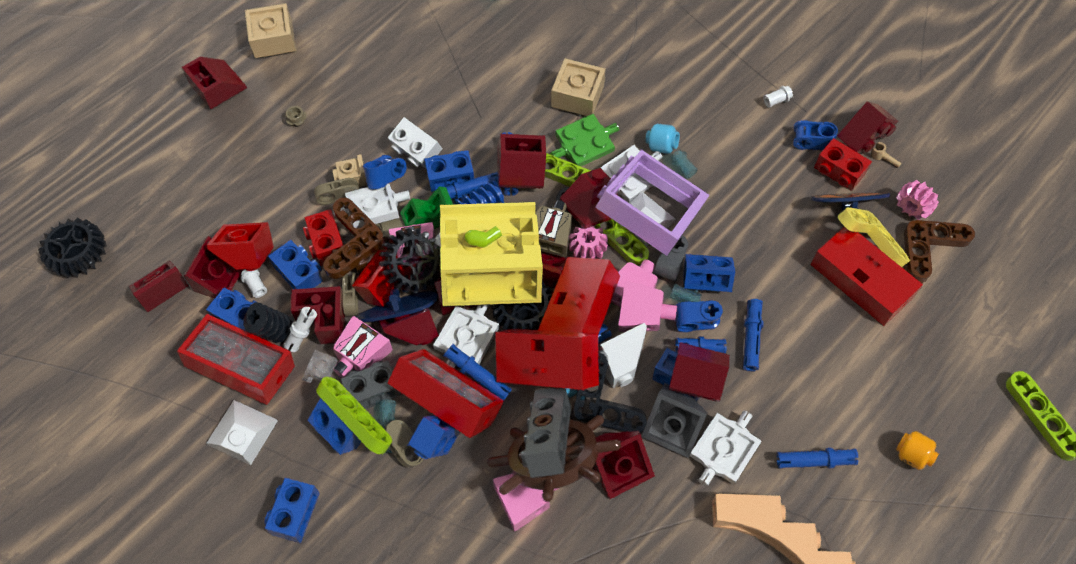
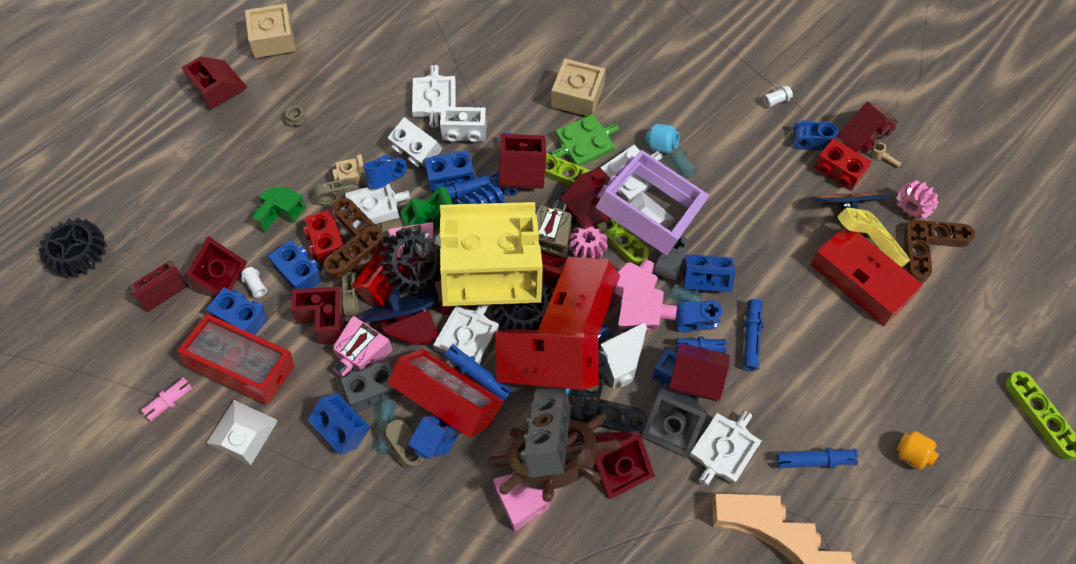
red slope [207,222,274,271] -> none
black piece [243,302,295,343] -> none
blue brick [264,478,320,543] -> none
white pin [284,307,317,352] -> none
clear bracket [302,350,338,383] -> none
lime beam [316,377,392,454] -> none
lime arm [465,226,502,248] -> none
none -> bright pink pin [141,377,193,421]
none -> green brick [252,187,306,233]
none -> white plate [412,65,456,128]
none -> white brick [440,107,487,142]

